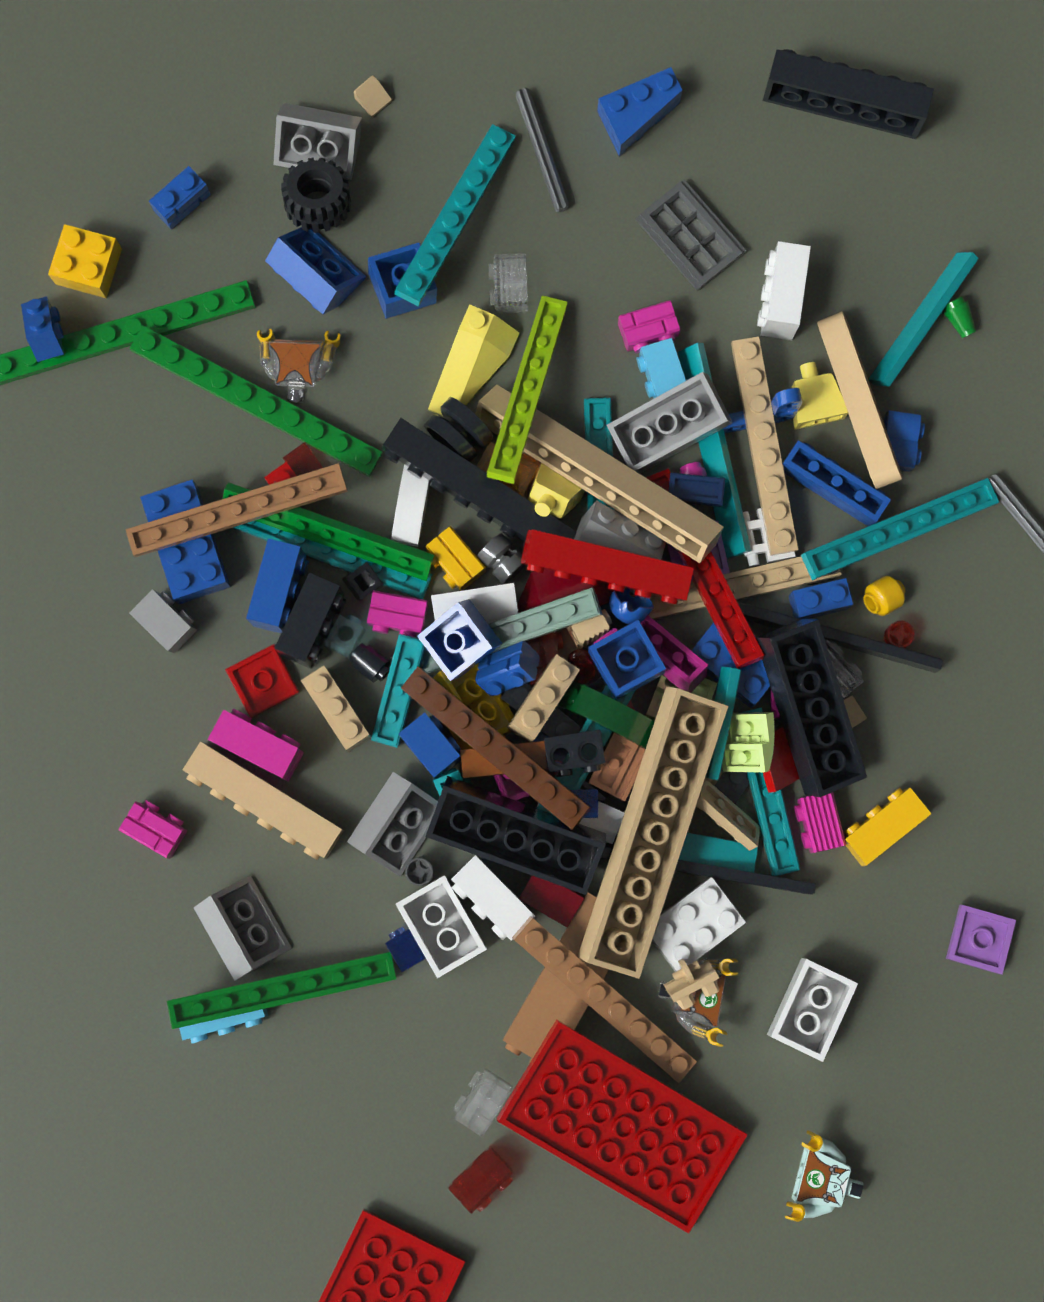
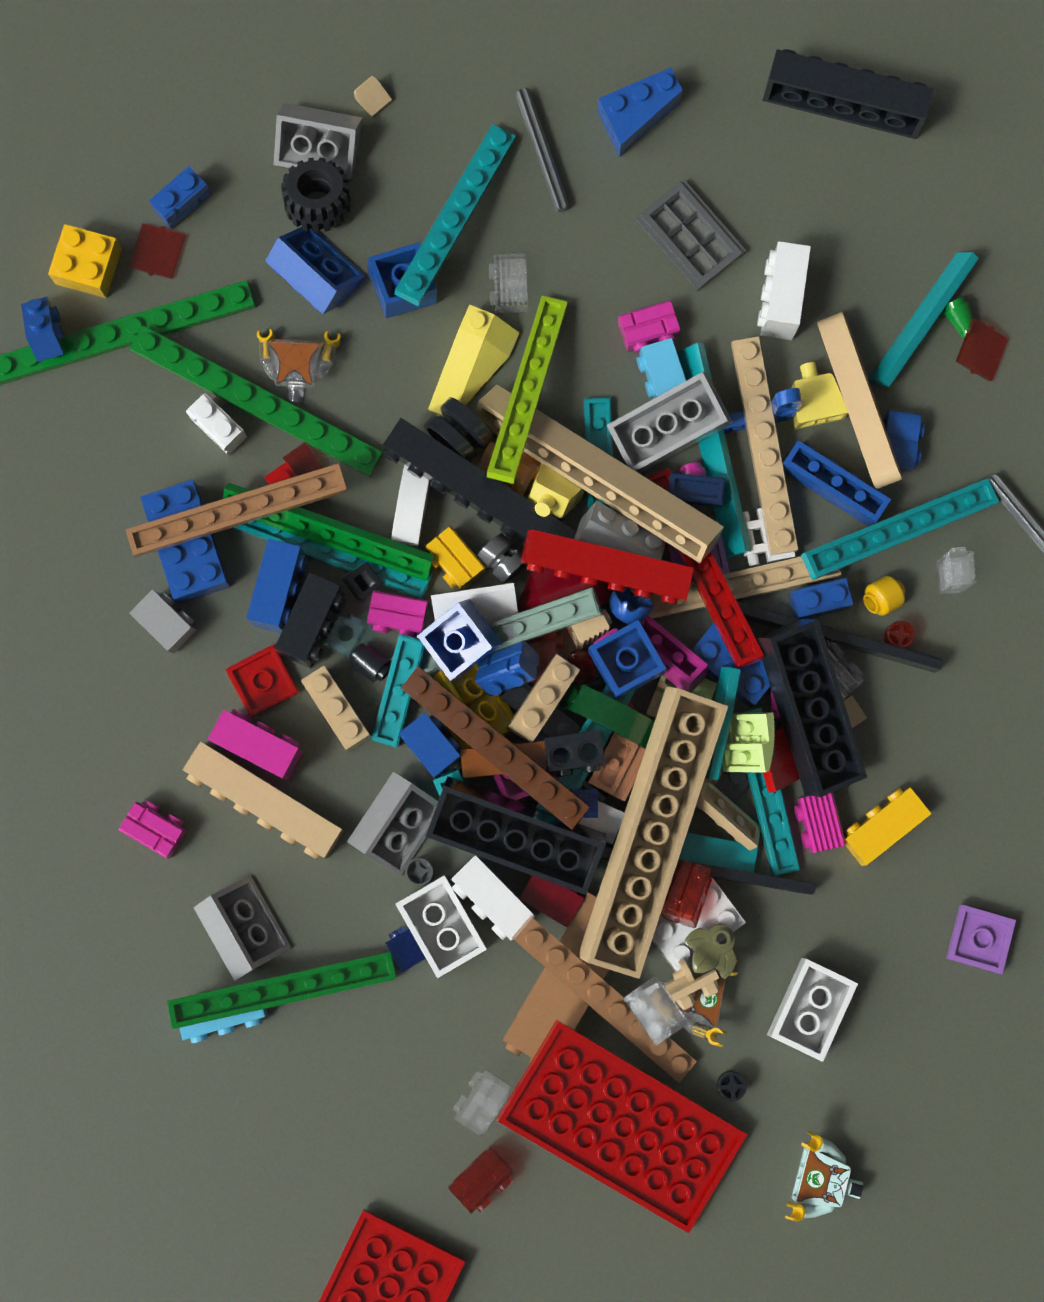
none -> clear red piece [129,223,185,279]
none -> white brick [186,393,247,455]
none -> clear brick [624,976,689,1045]
none -> clear red brick [661,859,713,928]
none -> olive plate [684,925,736,979]
none -> black wheel [716,1071,747,1101]
none -> clear brick [936,547,977,594]
none -> clear red piece [955,319,1008,381]

